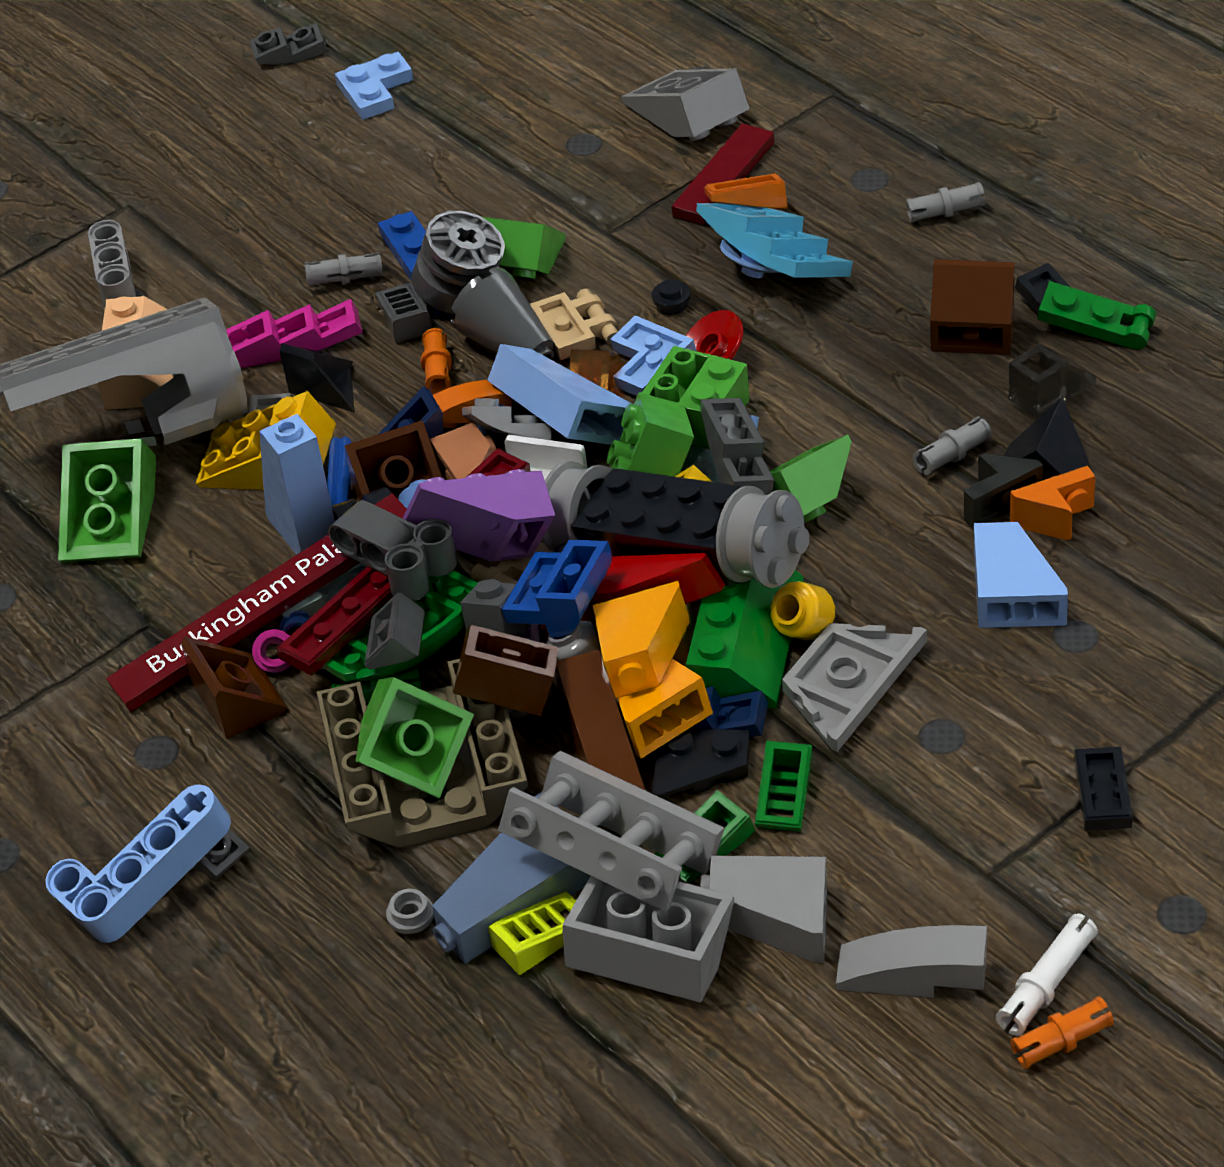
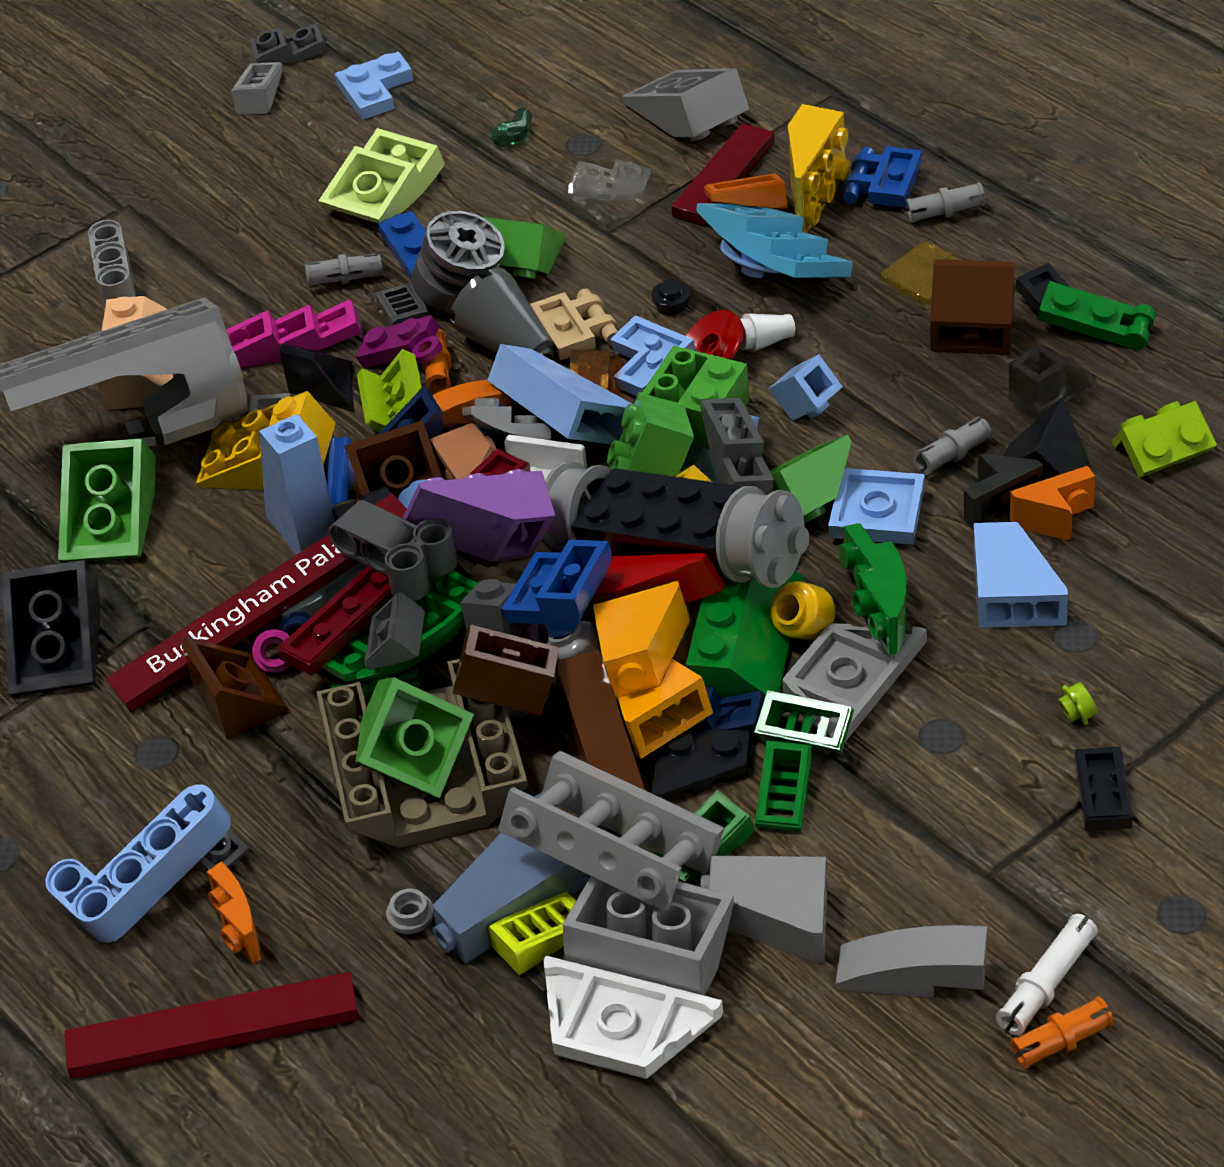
none -> black slope [1,560,101,696]
none -> dark red tile [64,972,359,1079]
none -> orange slope [206,861,261,964]
none -> light grey slope [232,62,283,115]
none -> yellowish green slope [318,128,445,223]
none -> magenta hinge [356,315,443,368]
none -> lime bracket [357,349,422,432]
none -> clear green arm [491,108,532,147]
none -> white wing [544,956,723,1079]
none -> clear slope [568,159,652,200]
none -> white cone [739,313,795,352]
none -> slope [755,690,854,753]
none -> light blue brick [768,354,843,421]
none -> yellow slope [788,104,850,233]
none -> light blue plate [828,468,925,545]
none -> green slope [839,523,906,656]
none -> blue plate [843,146,922,208]
none -> clear yellow piece [880,241,961,305]
none -> lime plate [1058,682,1098,725]
none -> lime bracket [1112,401,1217,478]

